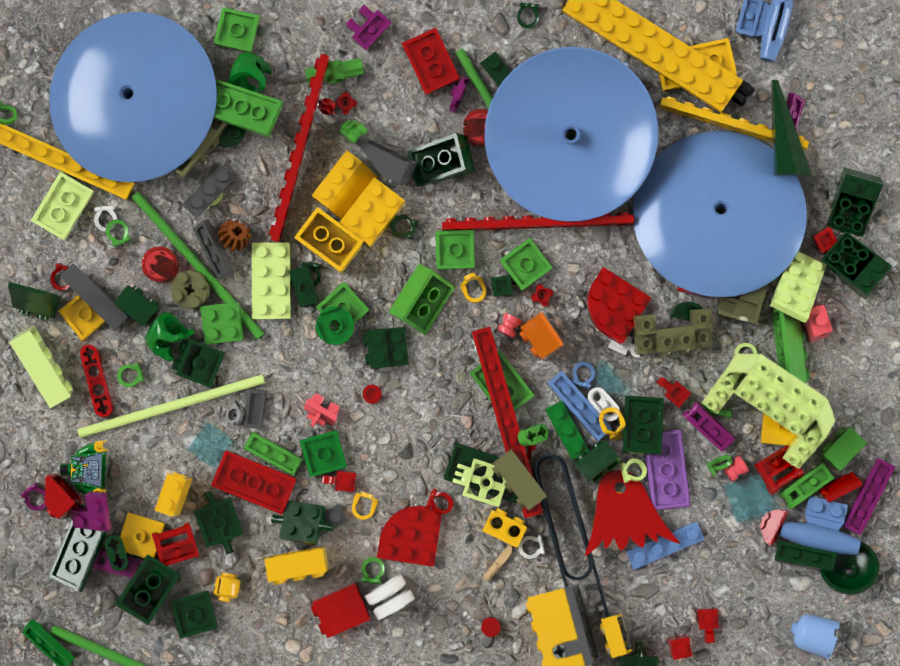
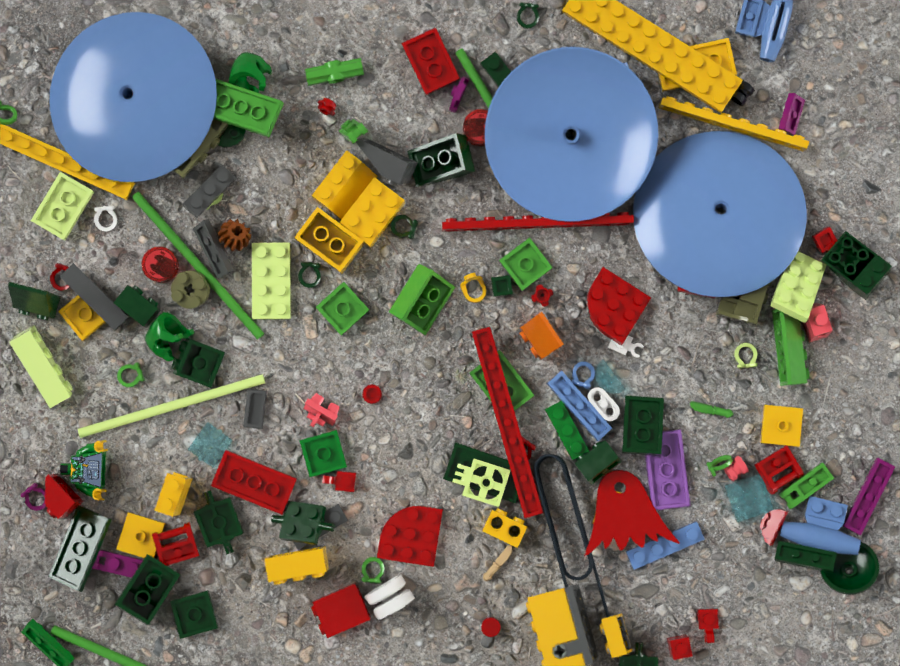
magenta plate [71,491,111,532] -> none
red beam [80,344,113,417] -> none
bright green piece [105,219,131,247] -> none
dark green beam [105,535,129,572] -> none
bright green plate [200,302,244,344] -> none
yellow head [213,573,240,602] -> none
bright green plate [214,7,260,53] -> none
light grey plate [226,406,244,424] -> none
bright green tile [243,432,303,476] -> none
red plate [269,54,330,242] -> none
dark green plate [289,265,319,307] -> none
green plate [315,306,354,345] -> none
red plate [335,92,357,115] -> none
magenta plate [346,5,392,51] -> none
yellow piece [352,492,378,520] -> none
dark green plate [363,327,409,369] -> none
red piece [425,489,454,515] -> none
bright green plate [435,230,475,270] -> none
olive brick [492,449,547,511] -> none
coral wheel [497,313,522,338] -> none
bright green beam [518,424,548,447] -> none
white piece [519,535,545,559] -> none
yellow piece [599,407,626,441] -> none
yellowish green piece [619,459,647,483] -> none
olive bracket [633,308,713,356] -> none
red plate [656,377,691,408] -> none
dark green plate [669,301,702,321] -> none
magenta plate [683,401,736,452] -> none
yellowish green wedge [702,354,835,469] -> none
dark green wedge [771,80,811,176] -> none
light blue cylinder [790,614,840,659] -> none
bright green brick [819,427,867,471] -> none
red tile [819,471,863,503] -> none
dark green slope [826,167,883,237] -> none

